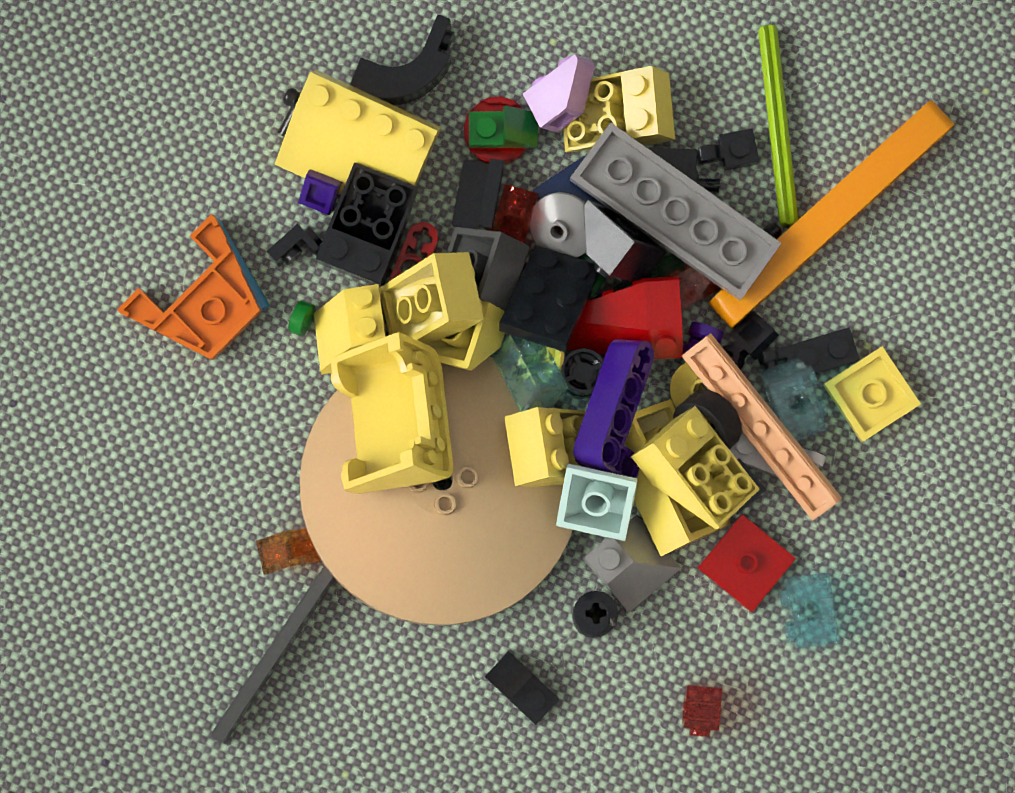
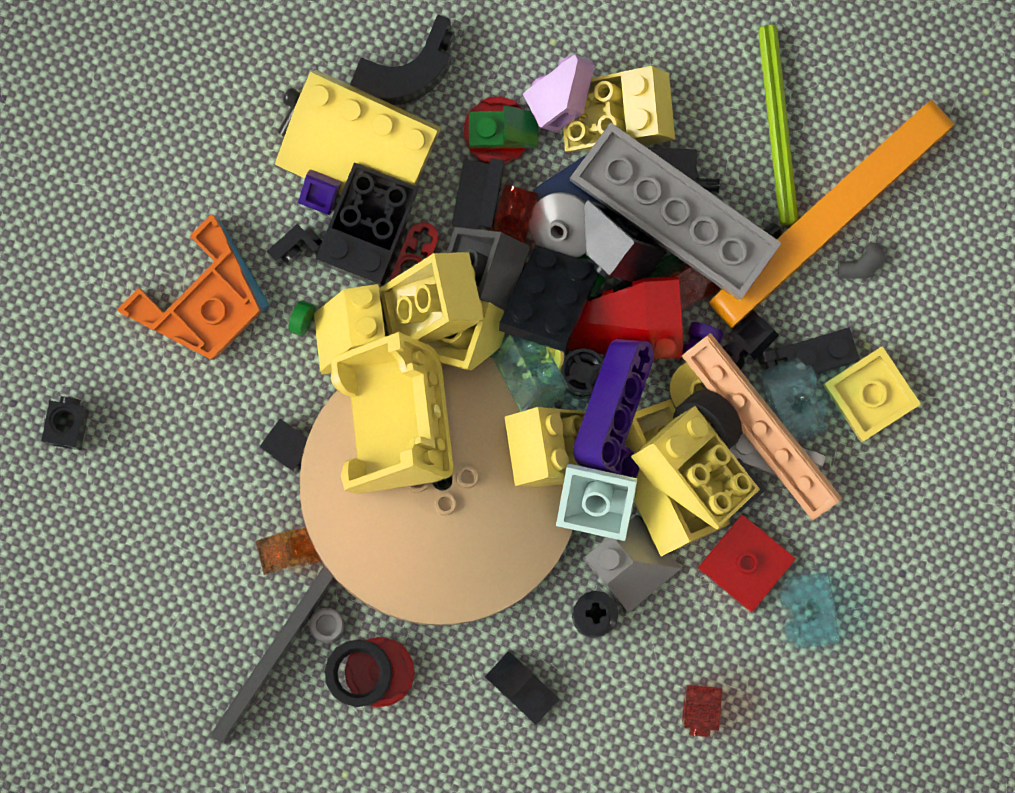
black plate [697,128,760,171] -> none
none -> black brick [41,396,89,451]
none -> black brick [259,419,308,474]
none -> light grey tile [309,608,345,643]
none -> black tyre [324,639,393,707]
none -> red tile [345,637,415,707]
none -> dark grey arm [838,243,885,279]

